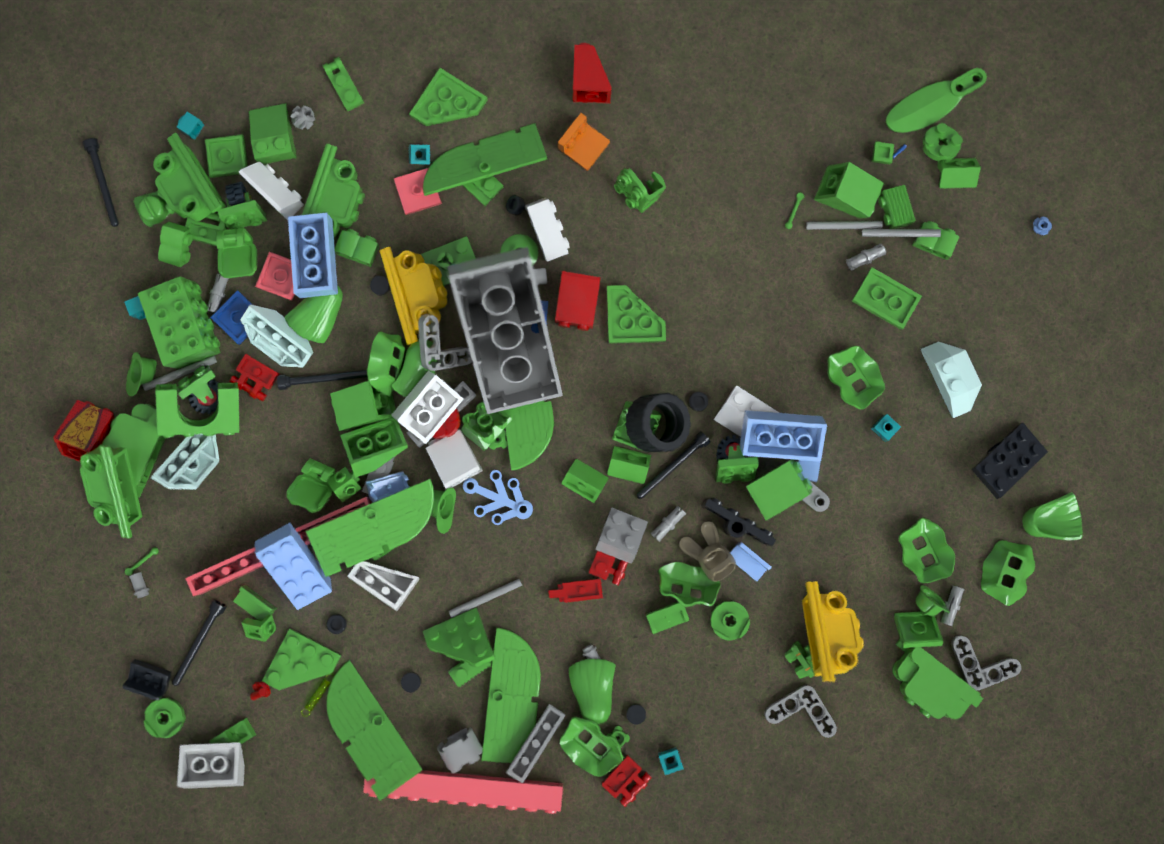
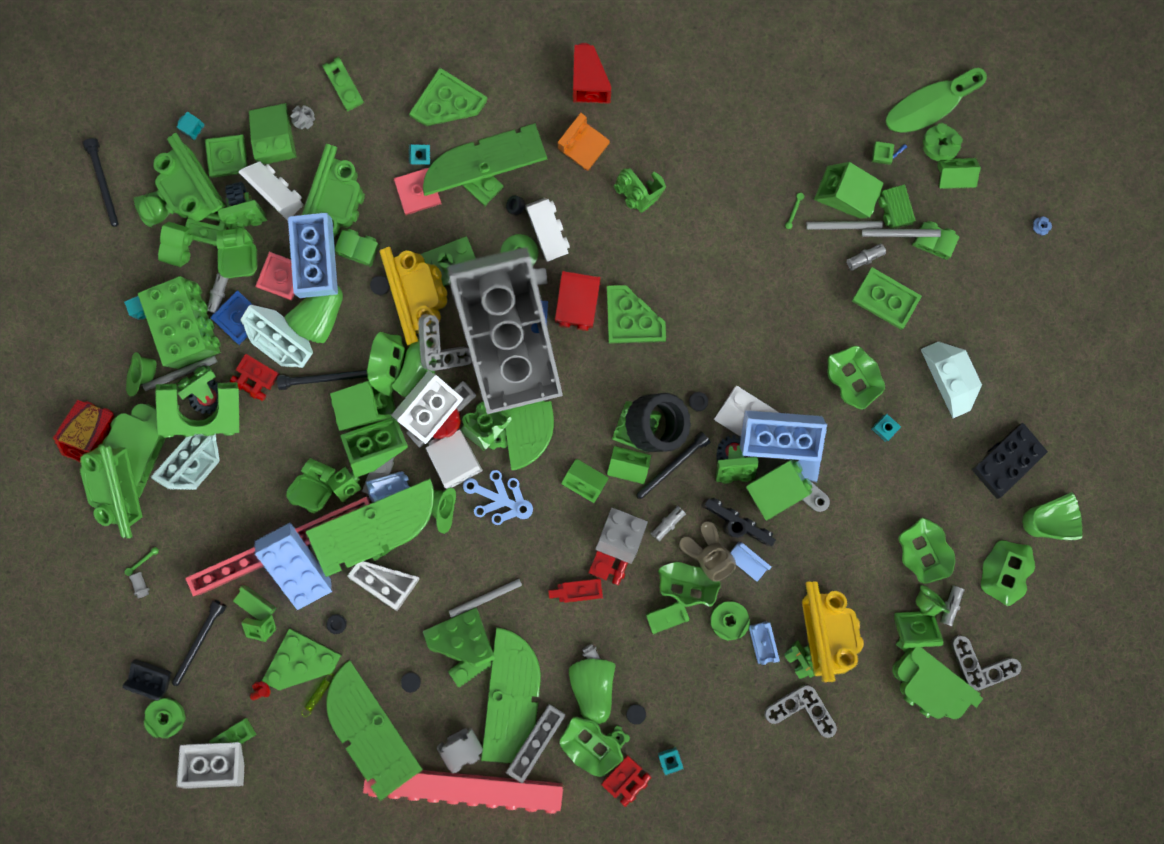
none -> light blue hinge [749,621,780,665]

